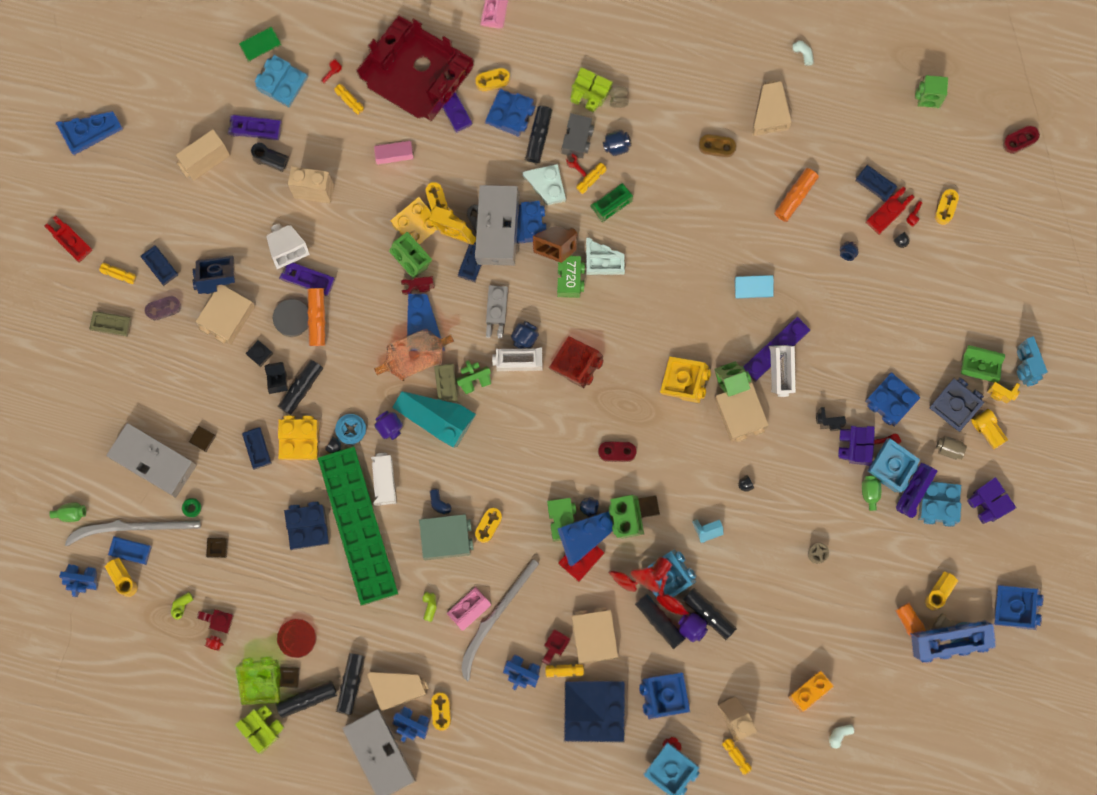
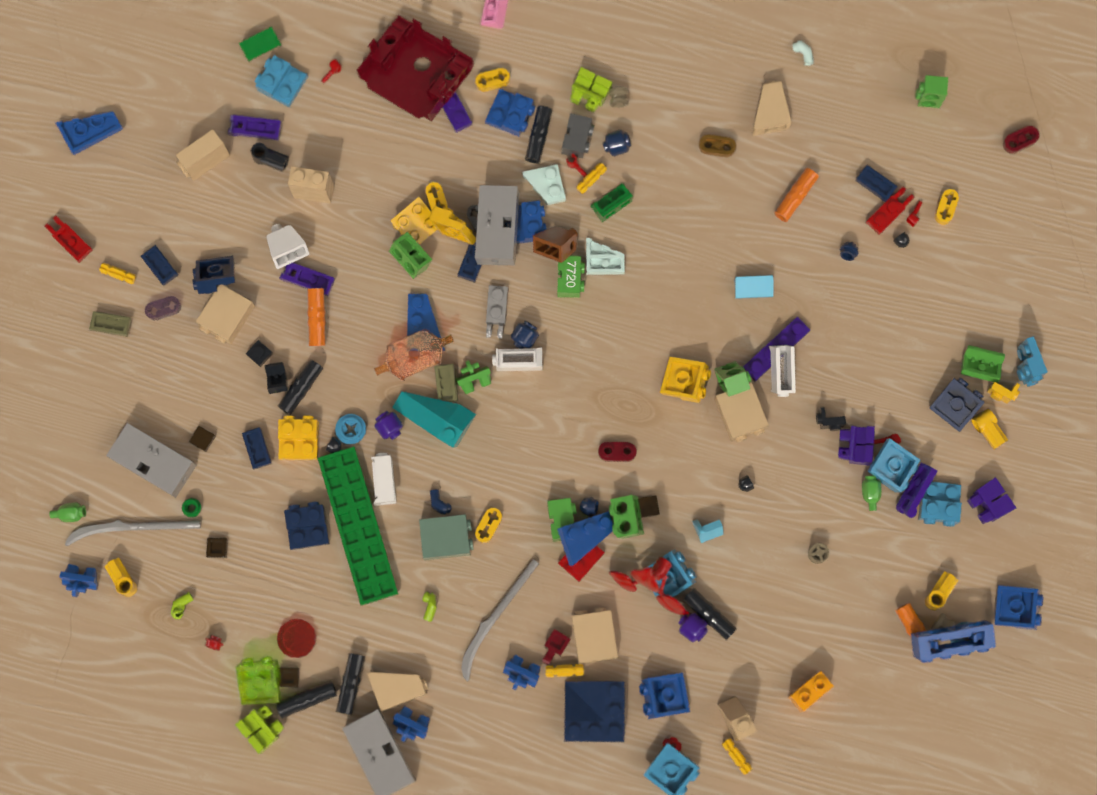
blue tile [108,536,152,565] -> none
dark red plate [197,609,234,634] -> none
dark grey tile [272,299,308,337] -> none
yellow axle [334,84,364,115] -> none
bright pink slope [374,141,414,164] -> none
dark red plate [401,276,434,295] -> none
yellow beam [431,693,451,731] -> none
bright pink slope [447,587,491,631] -> none
clear red plate [549,336,604,389] -> none
black axle [635,594,686,650] -> none
light aqua arm [829,724,854,749] -> none
blue plate [865,372,920,427] -> none
dark tan brick [936,436,967,460] -> none

